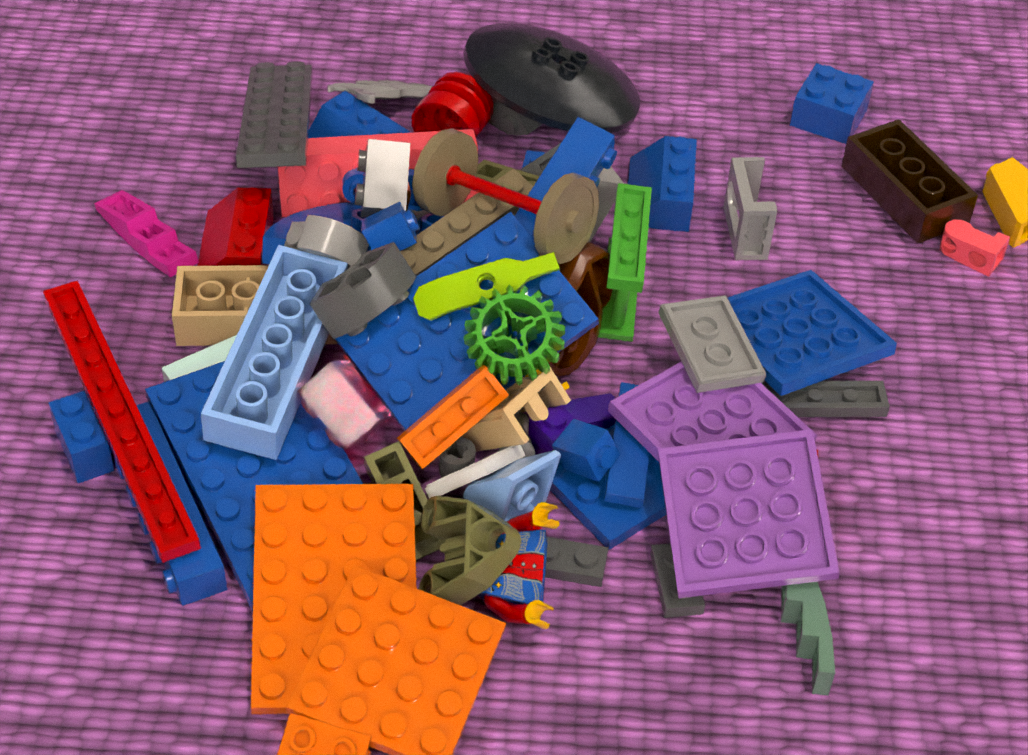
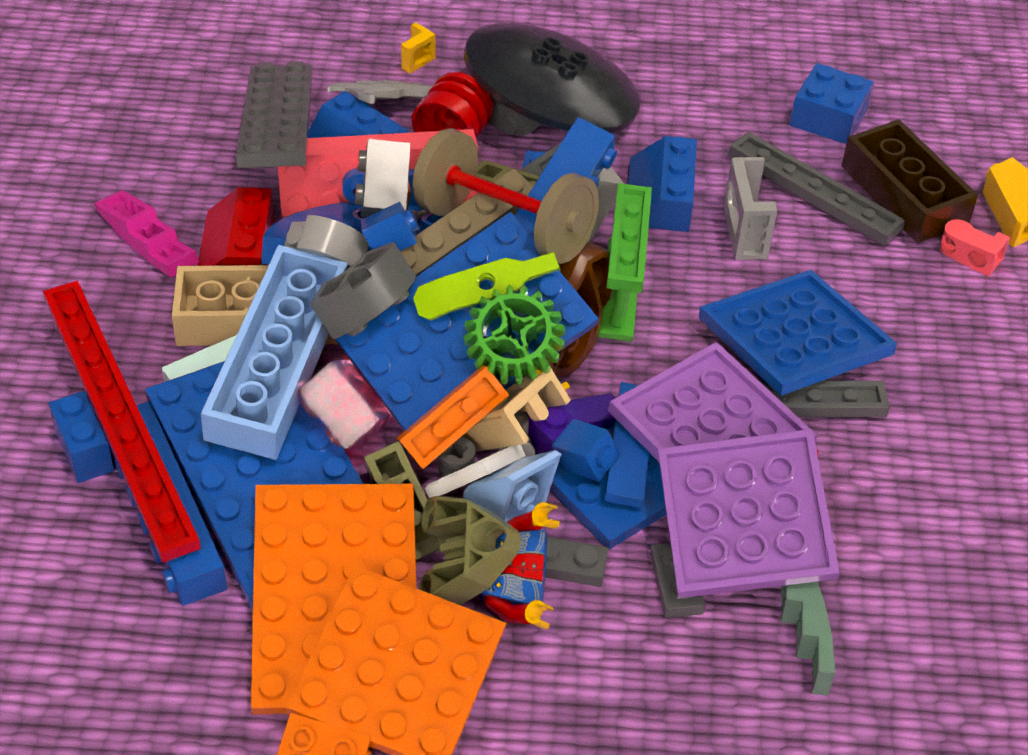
light grey tile [658,295,766,393] -> none
none -> yellow bracket [401,22,436,74]
none -> dark grey plate [728,131,905,246]

